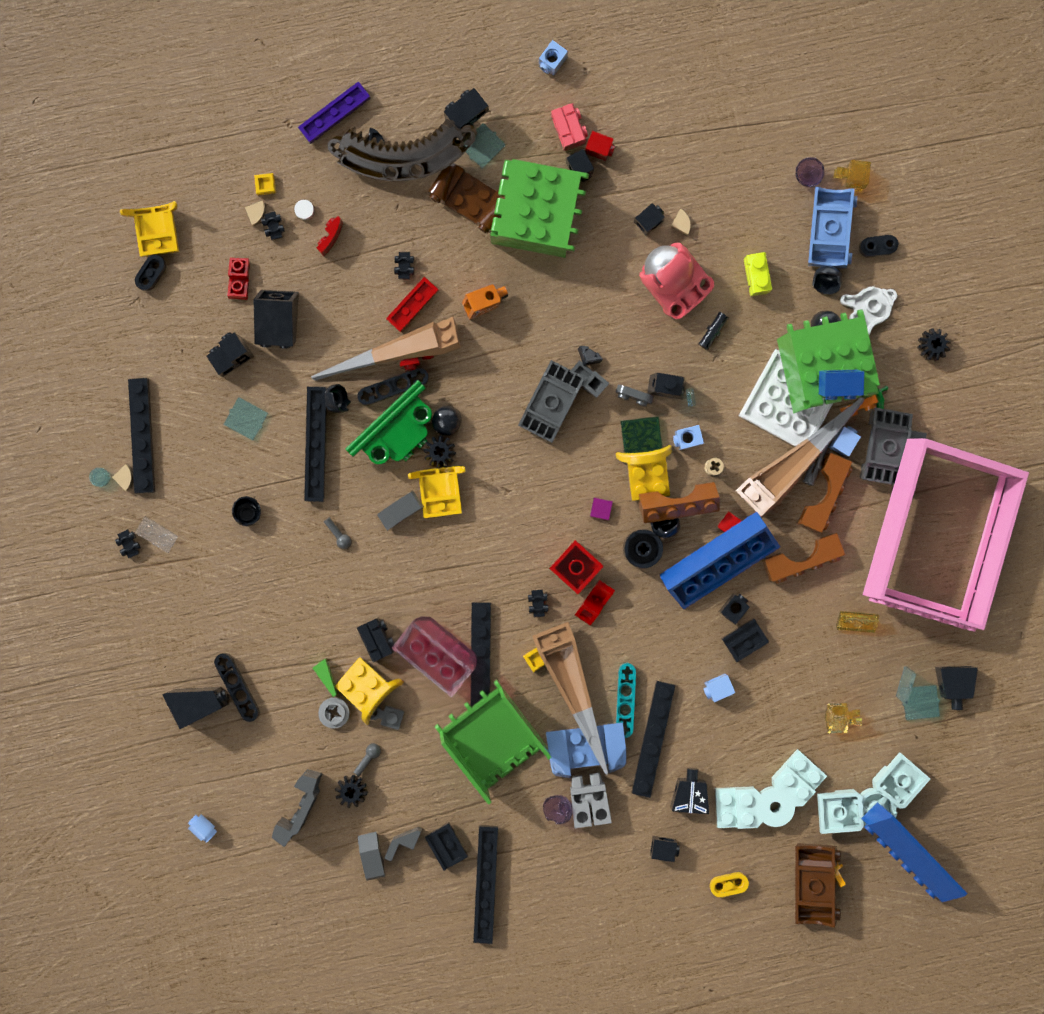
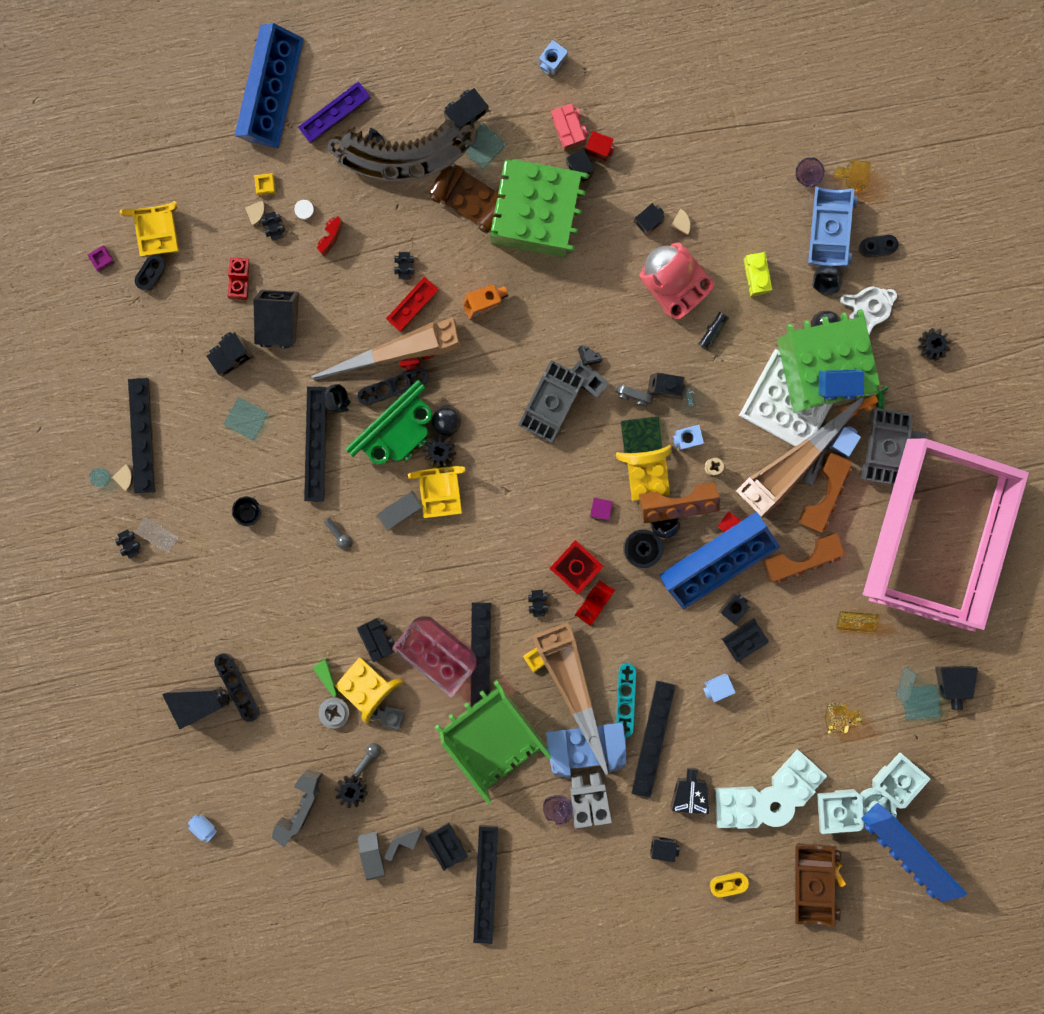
none -> magenta tile [87,245,115,272]
none -> blue slope [235,23,304,148]

